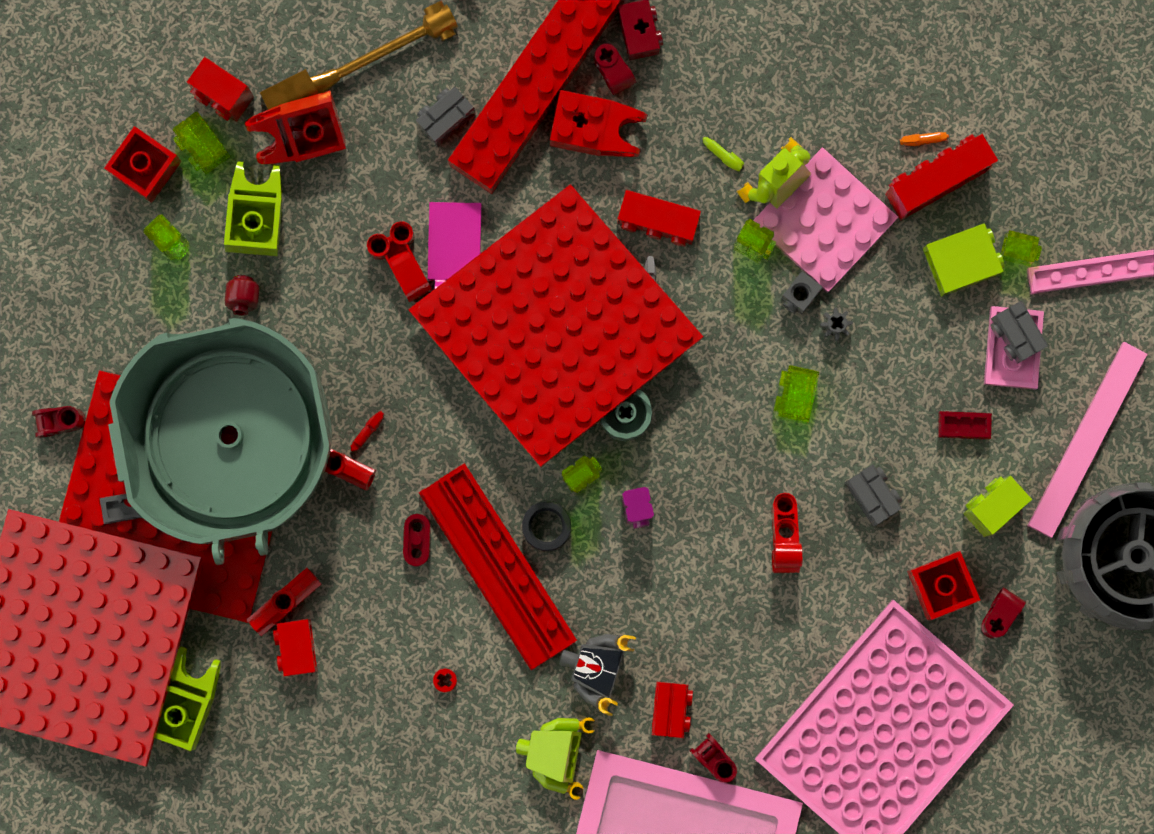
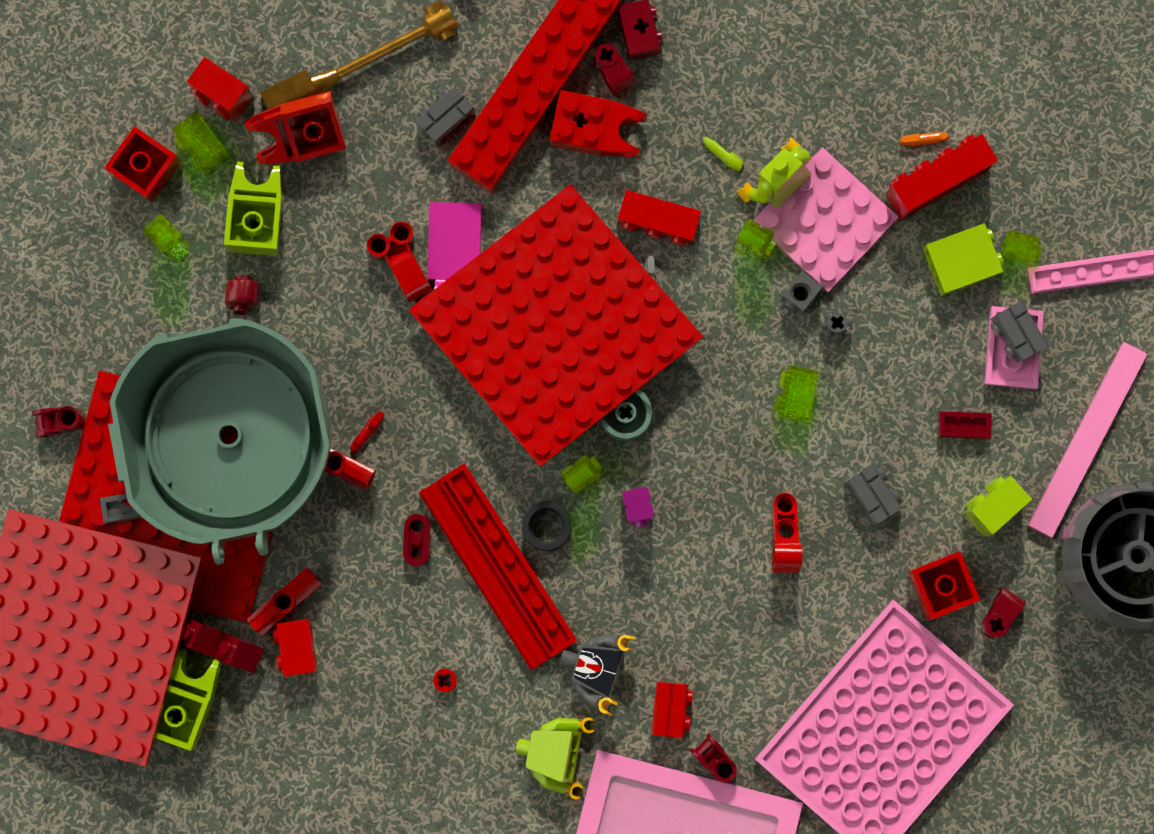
none -> dark red arch [180,616,264,674]

